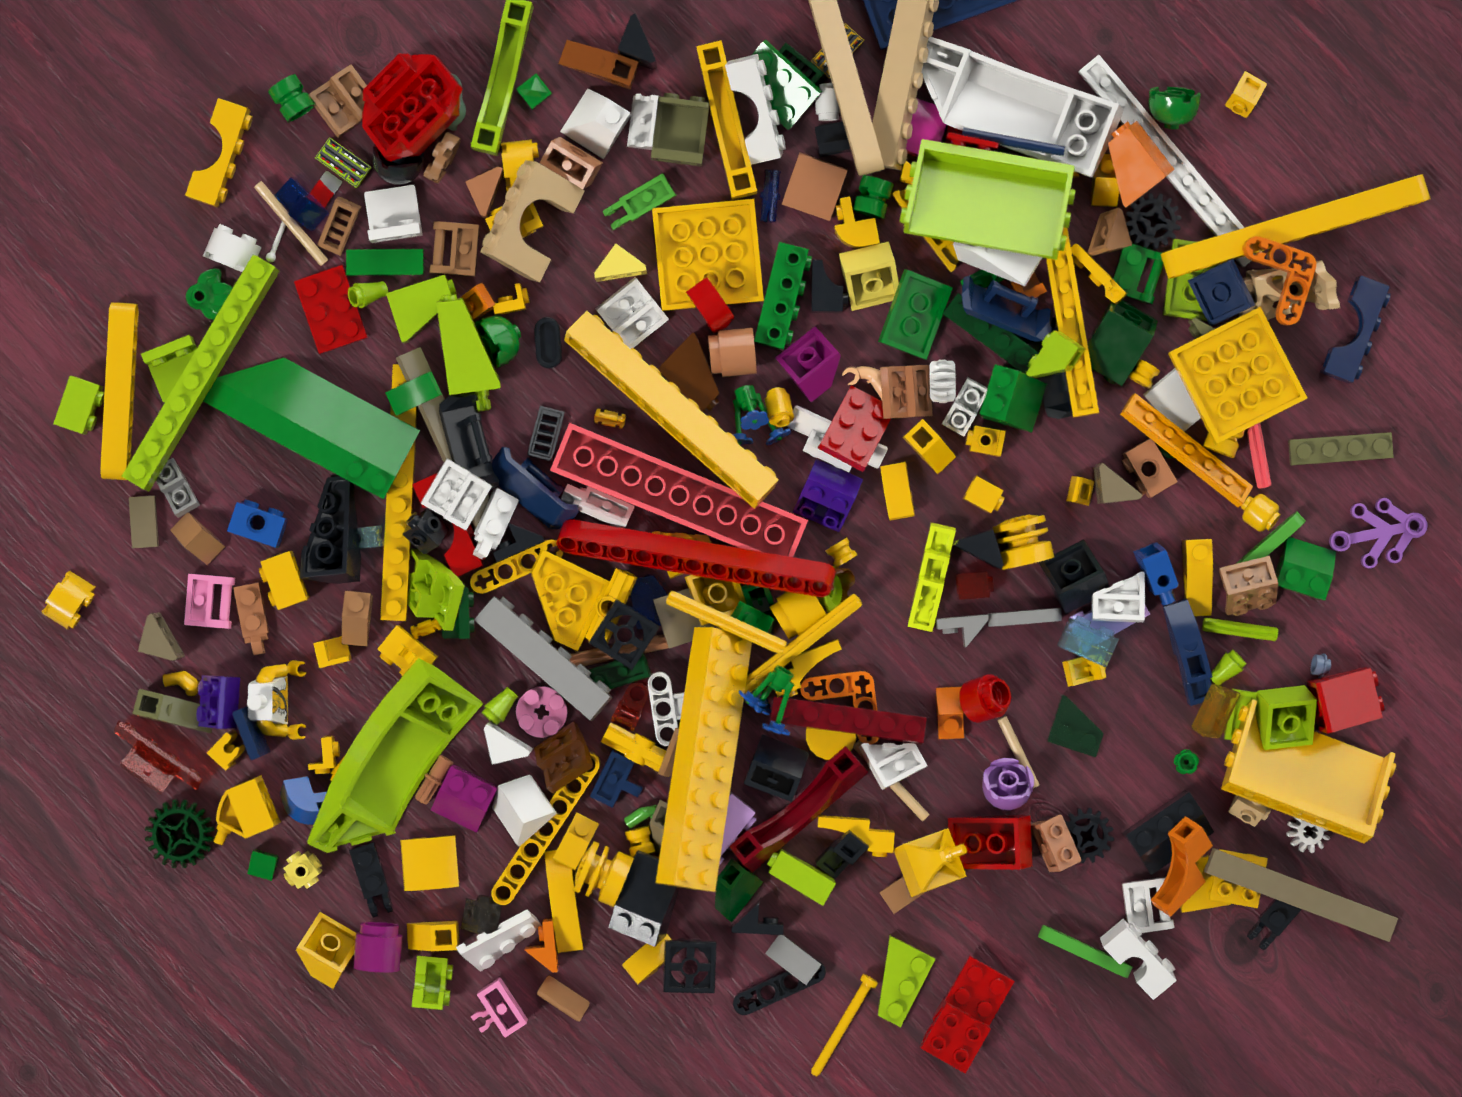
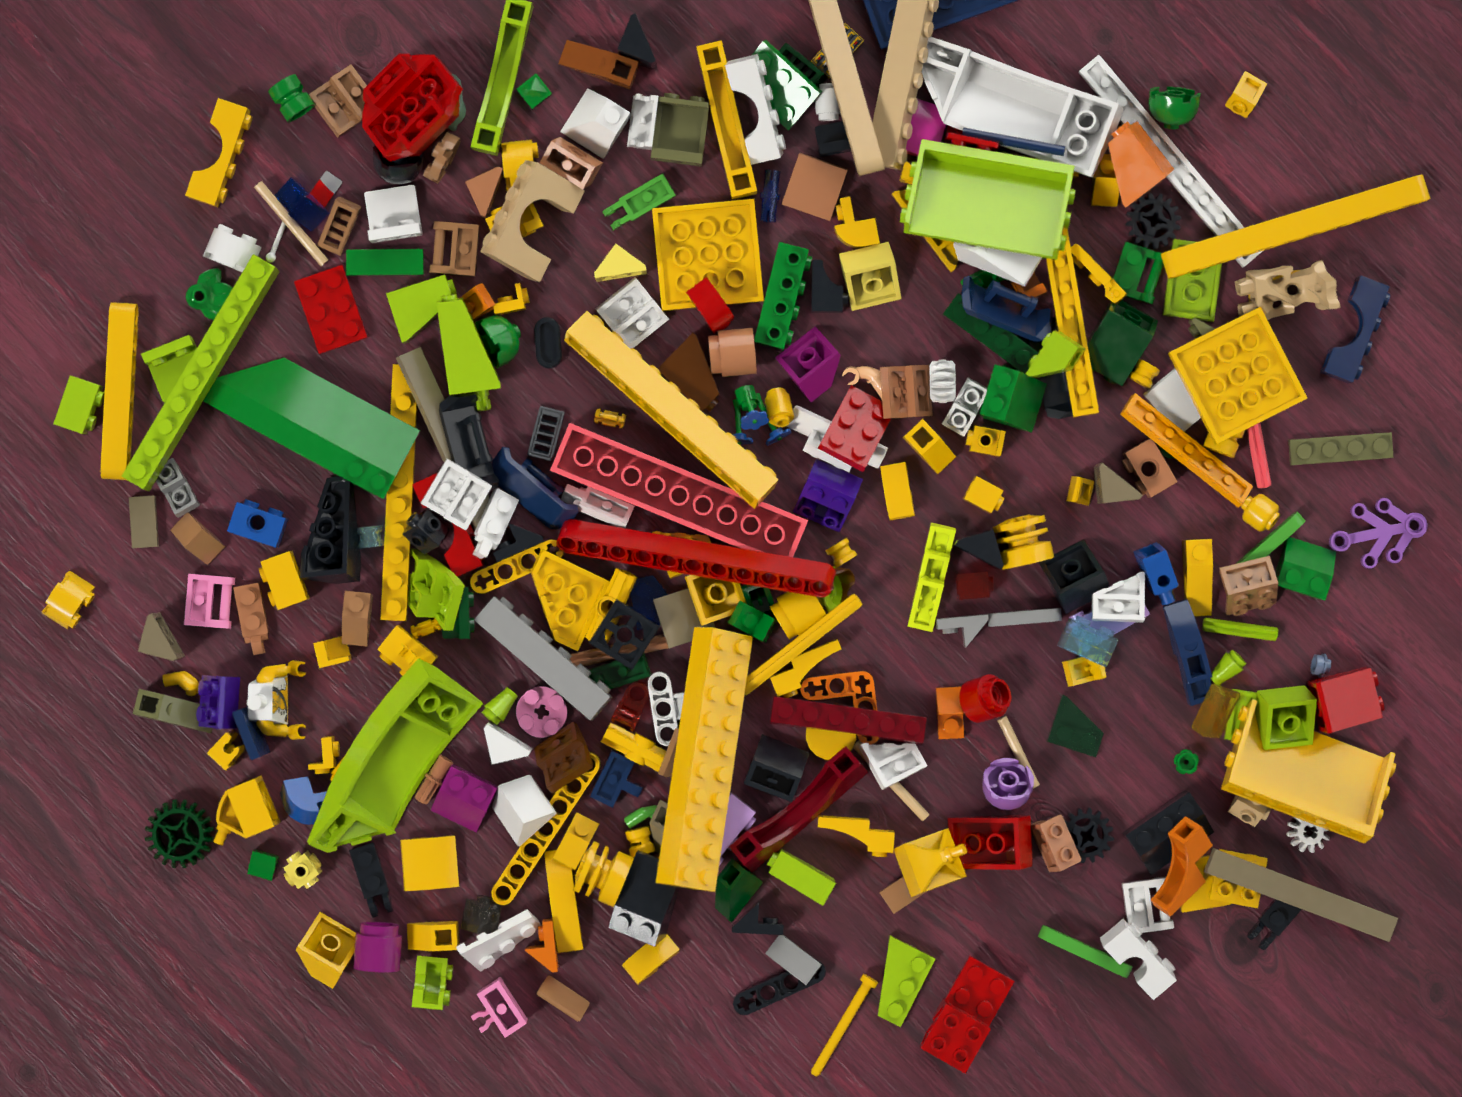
clear red bracket [114,721,203,795] -> none
tile [315,137,372,188] -> none
lime cone [348,281,388,308] -> none
green slope [385,371,442,416] -> none
black piece [663,938,717,993] -> none
yellow axle [666,591,787,654] -> none
green plant [739,665,795,735] -> none
black slope [815,830,869,879] -> none
green wheel [853,175,894,219] -> none
green plate [878,269,953,360] -> none
medium nougat slope [1087,208,1132,257] -> none
dark blue tile [1188,259,1255,326] -> none
orange beam [1242,236,1317,326] -> none

